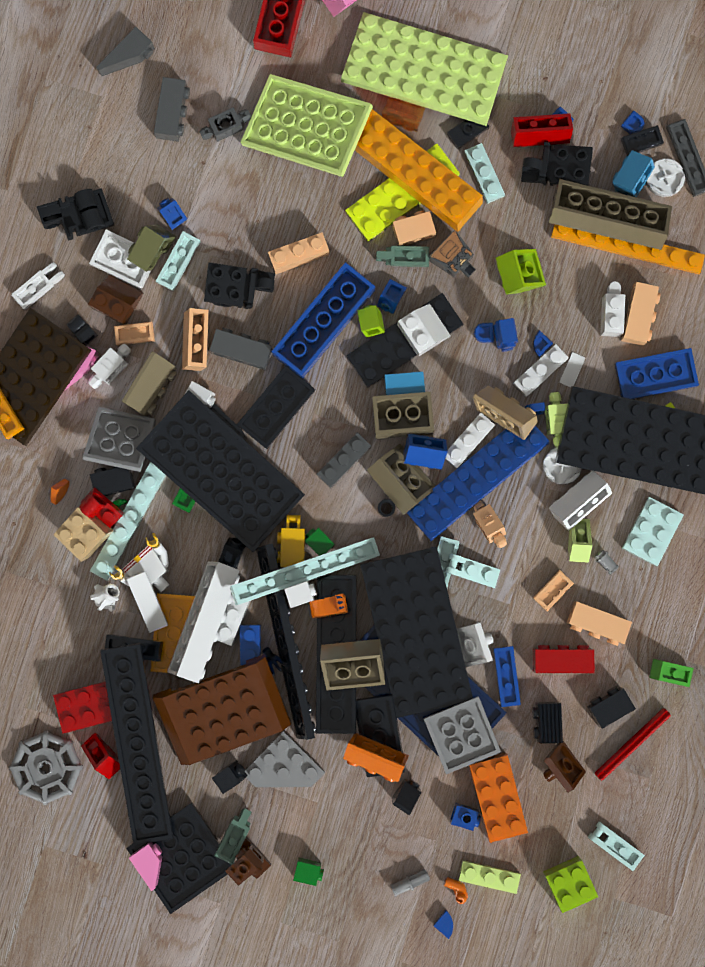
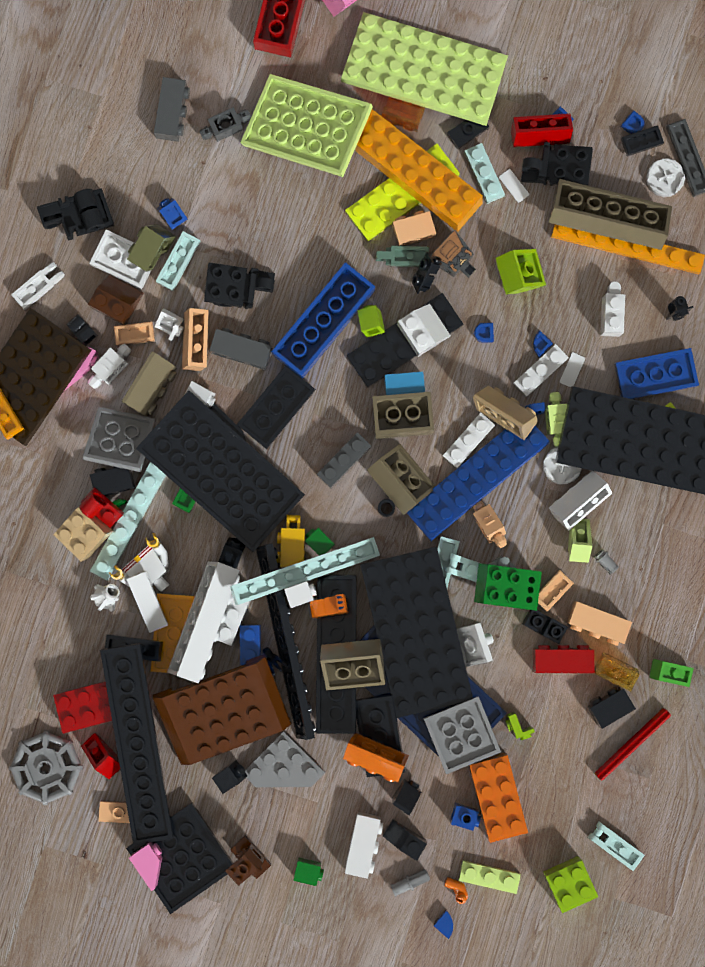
orange tile [51,478,70,505] -> none
dark grey slope [96,27,155,76] -> none
sand green hinge [214,808,251,865] -> none
light nougat brick [268,232,329,274] -> none
blue bracket [377,279,407,314] -> none
blue brick [403,434,448,469] -> none
blue brick [493,318,518,352] -> none
blue plate [493,646,521,707] -> none
black brick [532,702,563,744] -> none
reddish brown tile [543,741,586,793] -> none
dark azure brick [612,150,655,198] -> none
light nougat brick [621,282,661,346] -> none
light aqua plate [622,497,684,566] -> none
none -> light nougat plate [98,801,130,823]
none -> white bracket [154,308,184,341]
none -> white brick [345,811,383,879]
none -> black slope [383,819,427,861]
none -> black hinge [412,251,442,294]
none -> green piece [474,556,542,611]
none -> white sticker [499,169,530,203]
none -> lime bracket [505,712,535,740]
none -> black slope [522,610,568,644]
none -> clear yellow brick [595,652,640,692]
none -> black hinge [666,296,694,321]

